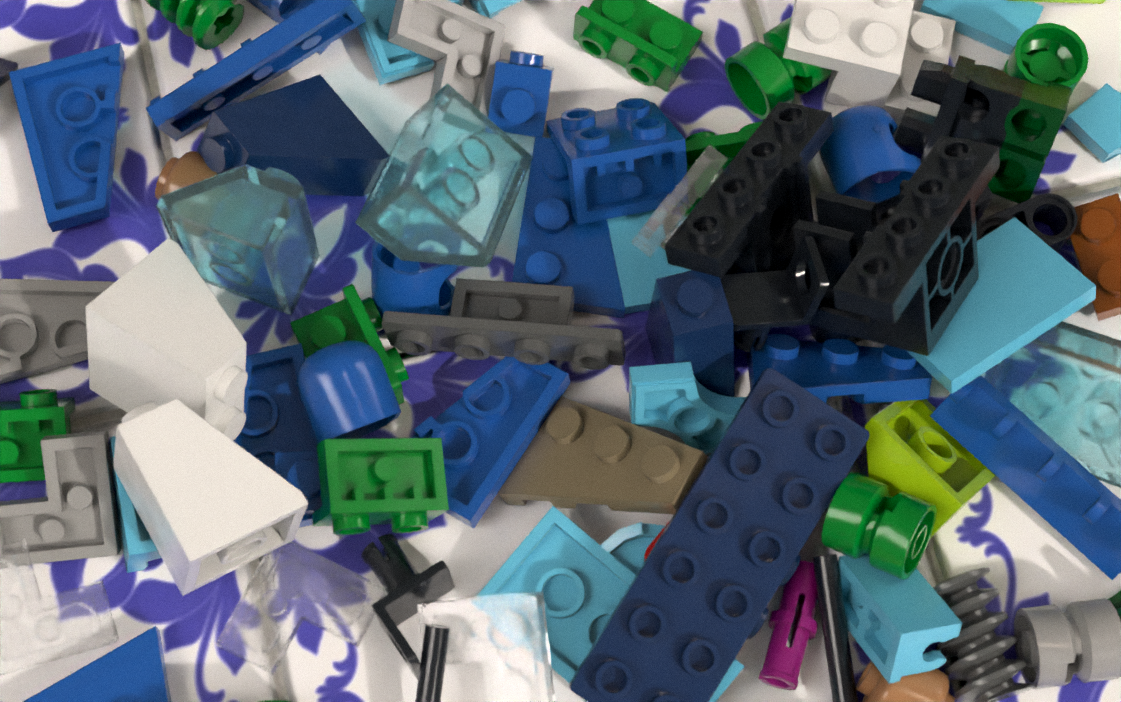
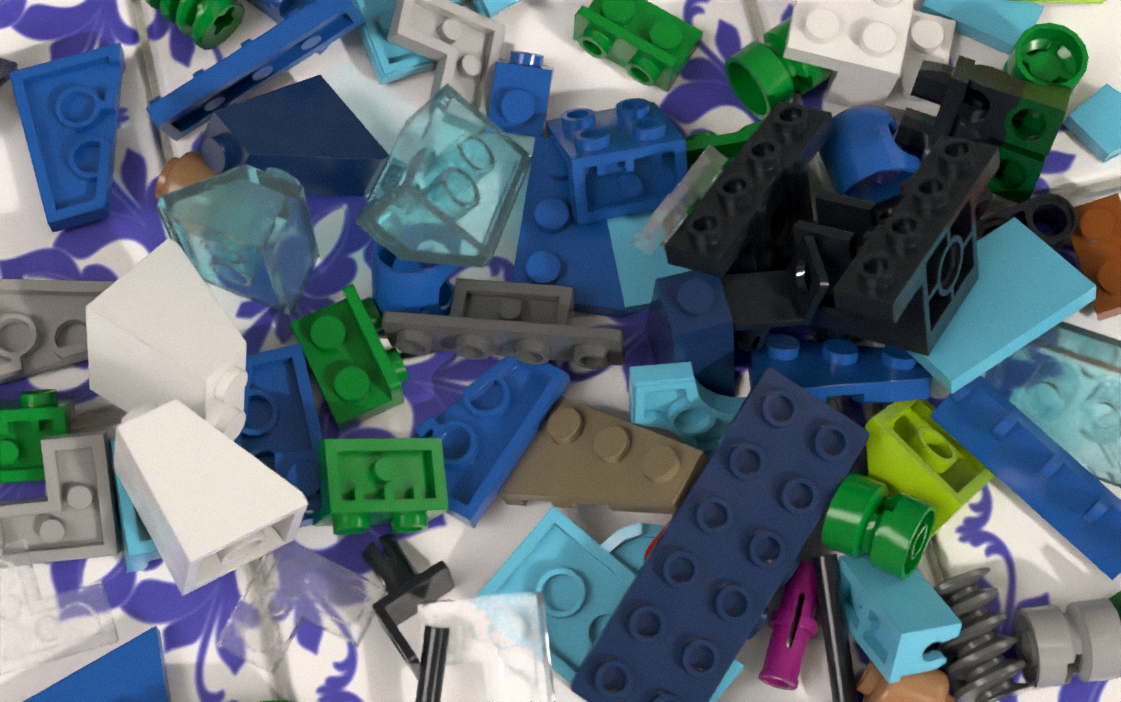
blue helmet [297,340,402,444] -> none

